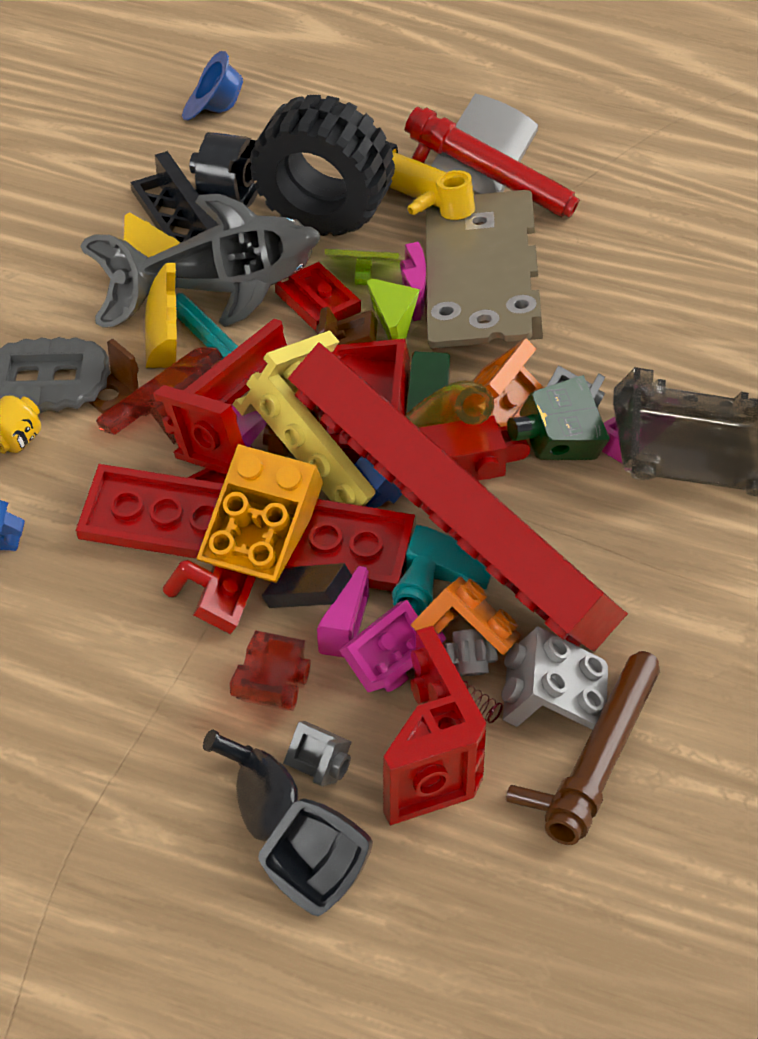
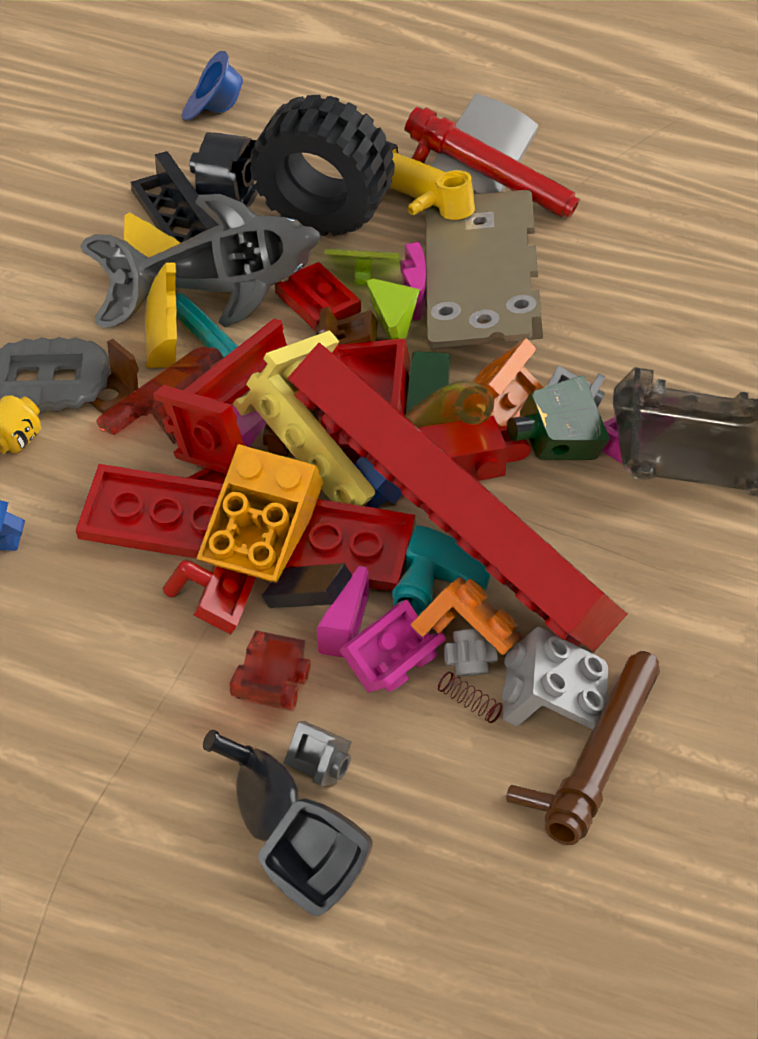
red bracket [383,626,487,826] -> none

